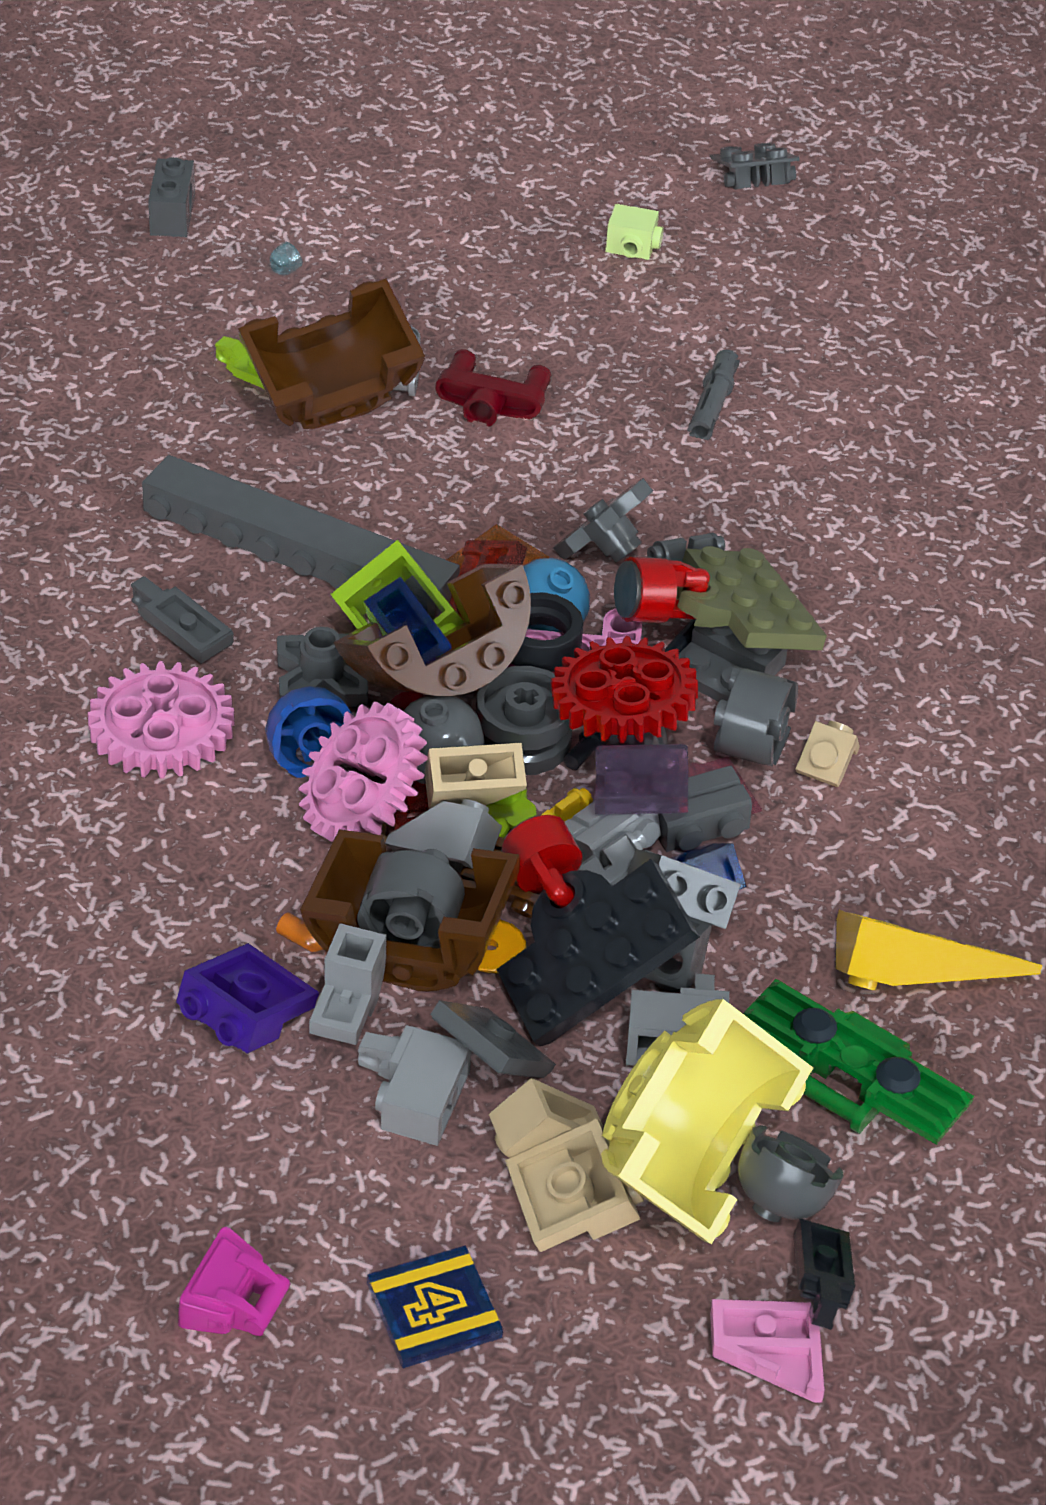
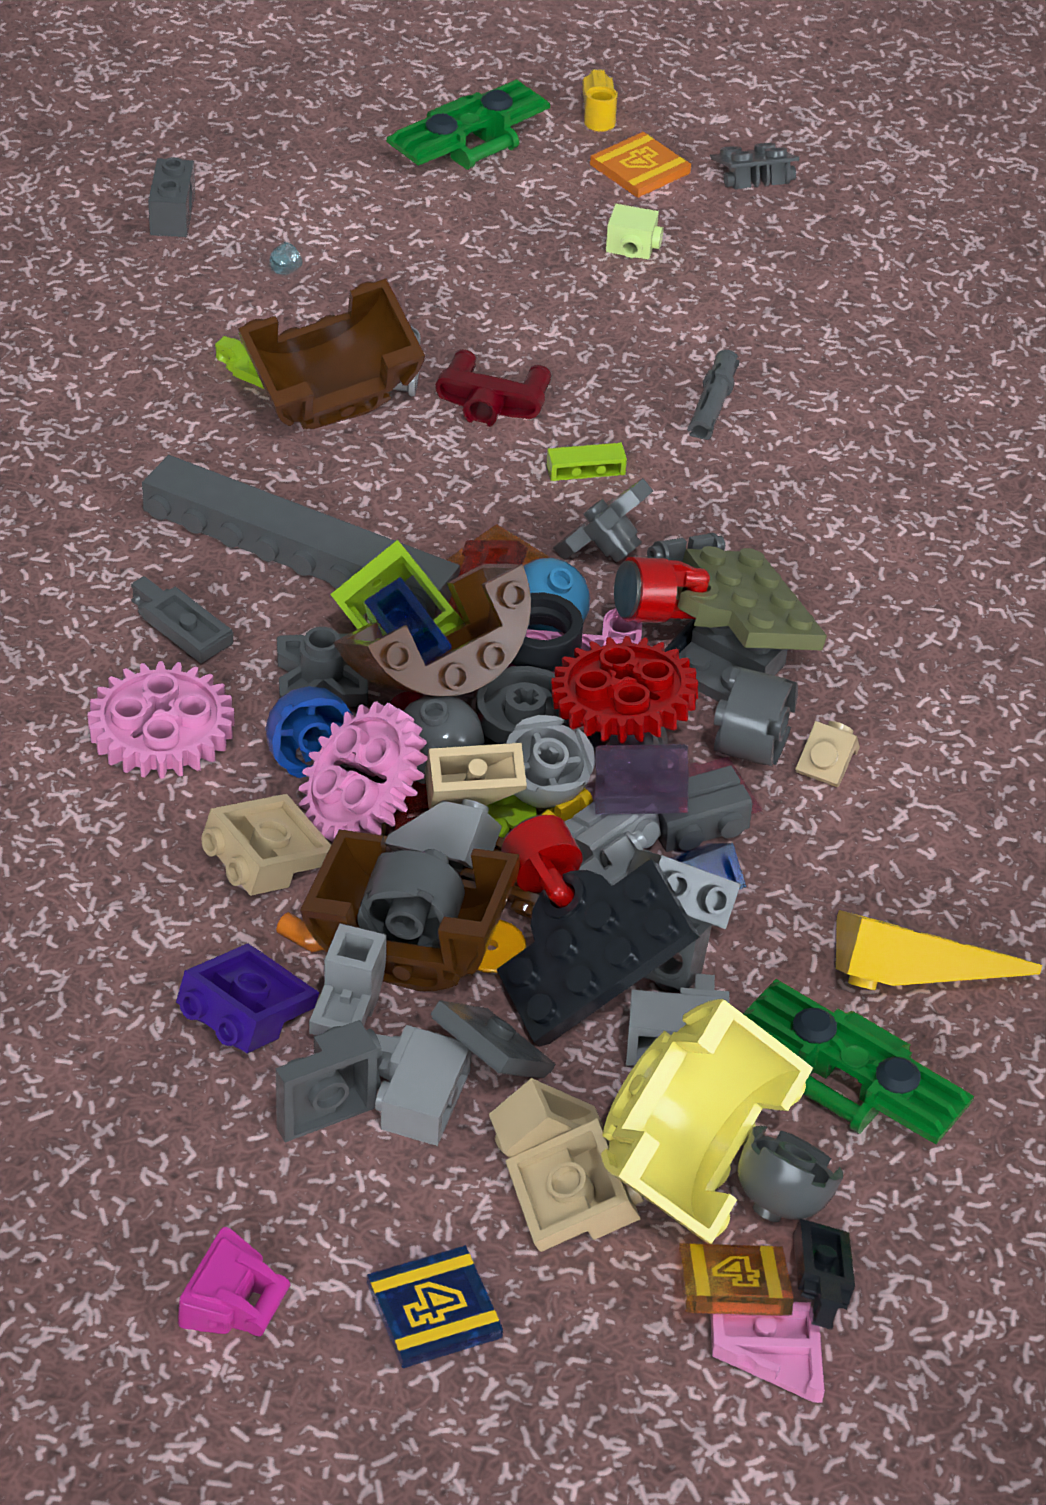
none -> tan plate [201,794,331,896]
none -> dark grey plate [276,1020,382,1143]
none -> green piece [386,79,550,170]
none -> light grey cylinder [506,715,595,808]
none -> lime piece [547,443,627,481]
none -> yellow piece [582,70,618,132]
none -> orange tile [590,132,691,198]
none -> clear orange tile [678,1243,794,1316]

